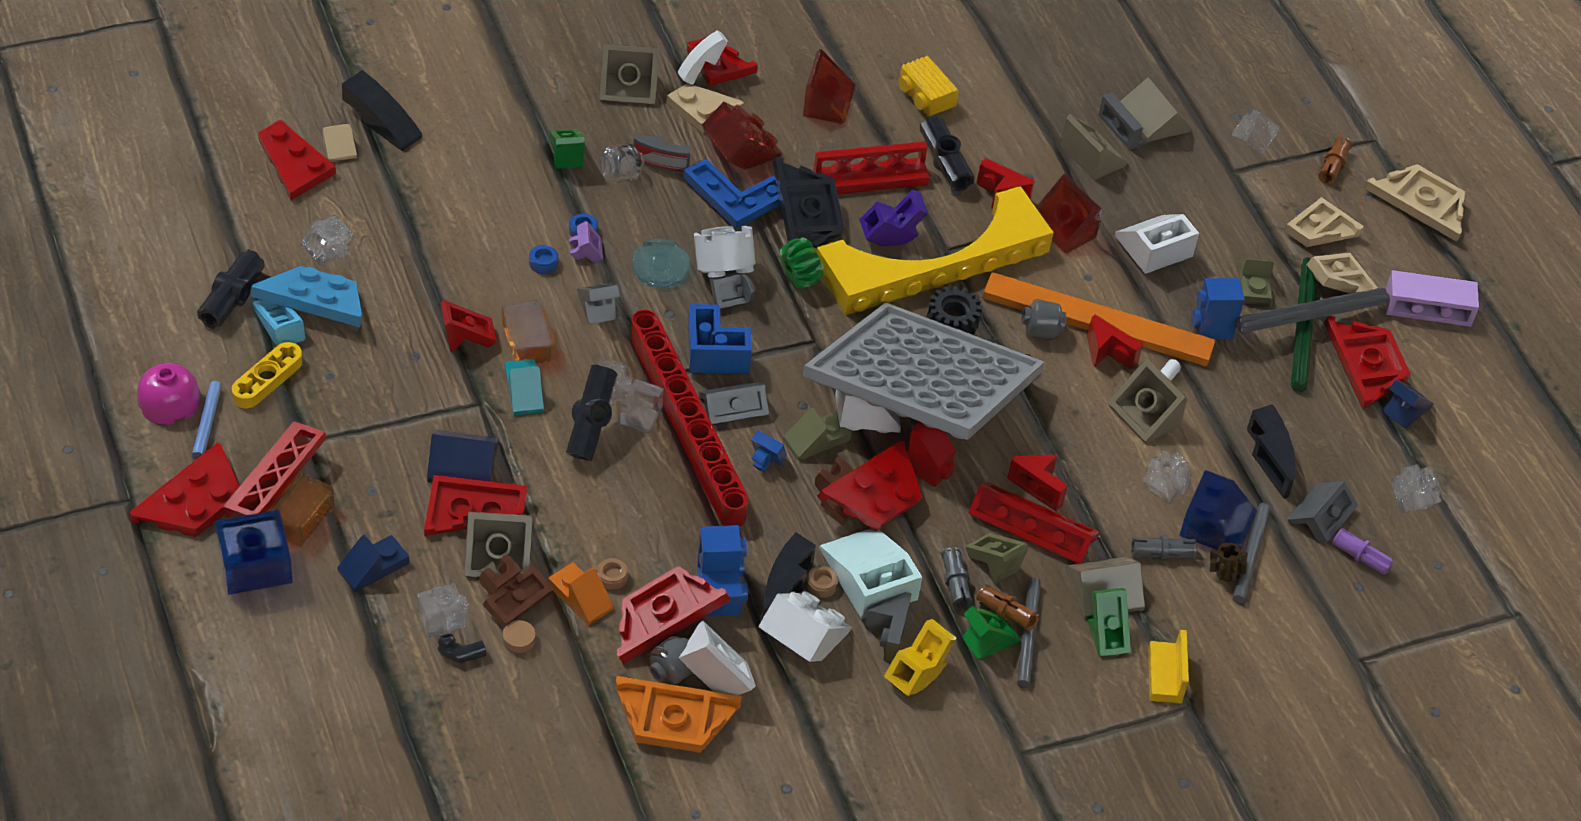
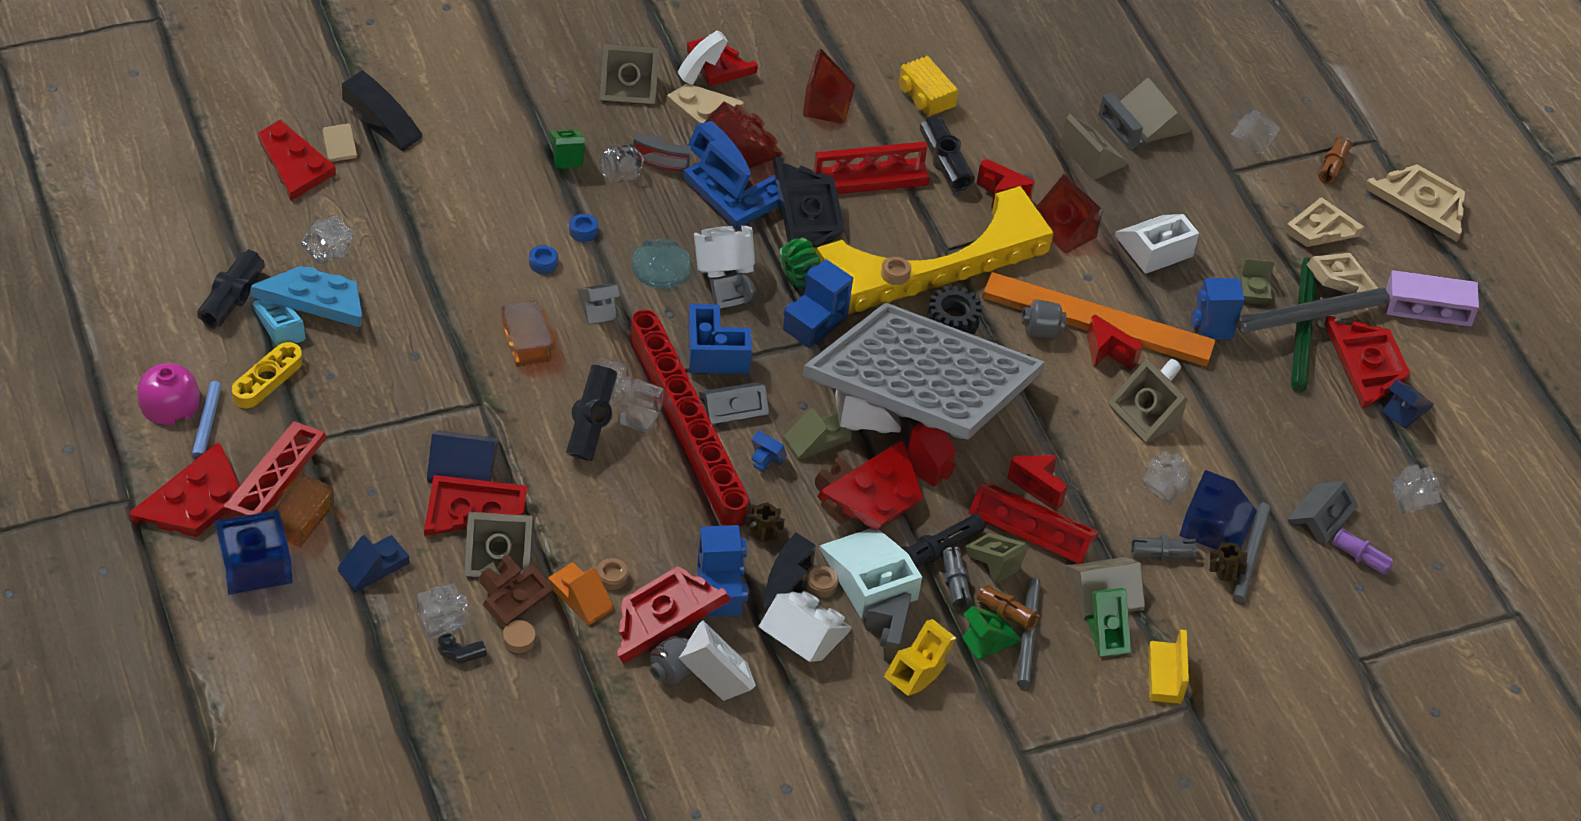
red slope [440,300,497,352] -> none
teal slope [504,359,544,416] -> none
medium lavender tile [569,221,603,263] -> none
orange wing [615,676,742,753] -> none
dark purple brick [859,190,928,247] -> none
black slope [1247,404,1296,499] -> none
none -> blue slope [688,121,751,198]
none -> dark brown gear [745,502,785,542]
none -> blue brick [783,259,853,349]
none -> medium nougat tile [881,256,911,285]
none -> black pin [901,513,985,569]

